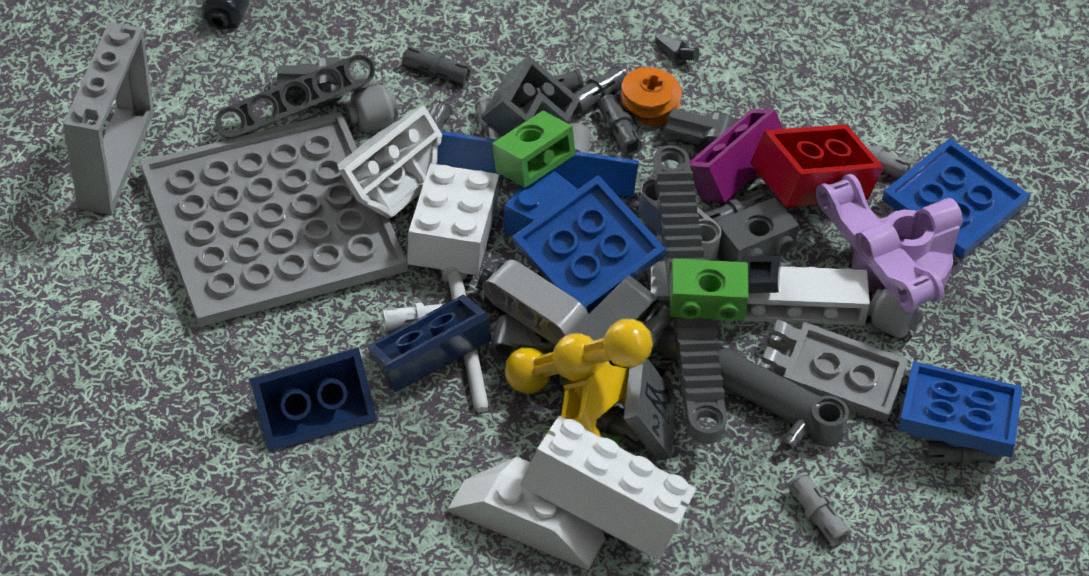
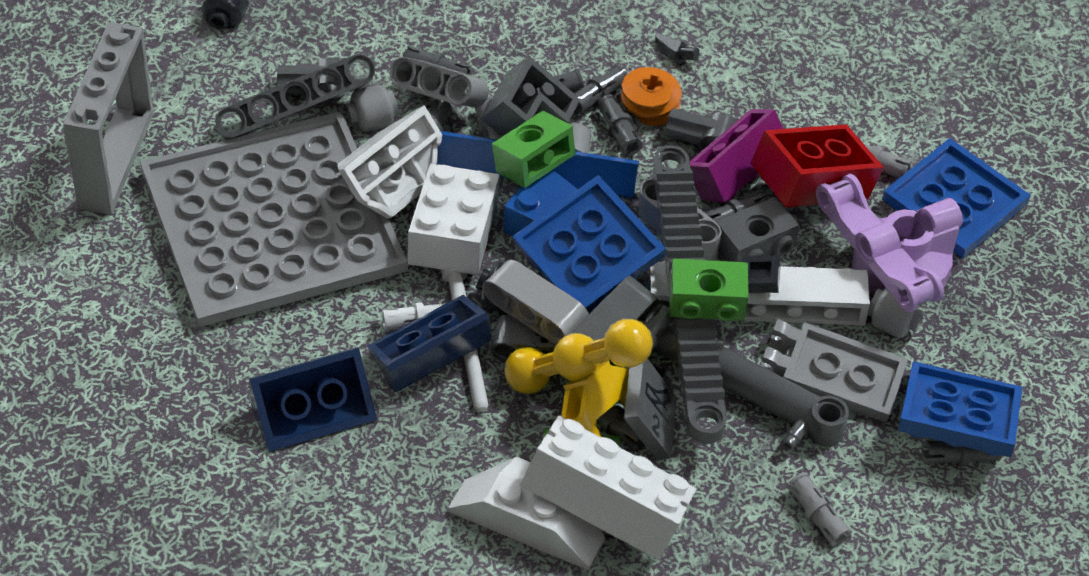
none -> light grey beam [389,57,489,108]

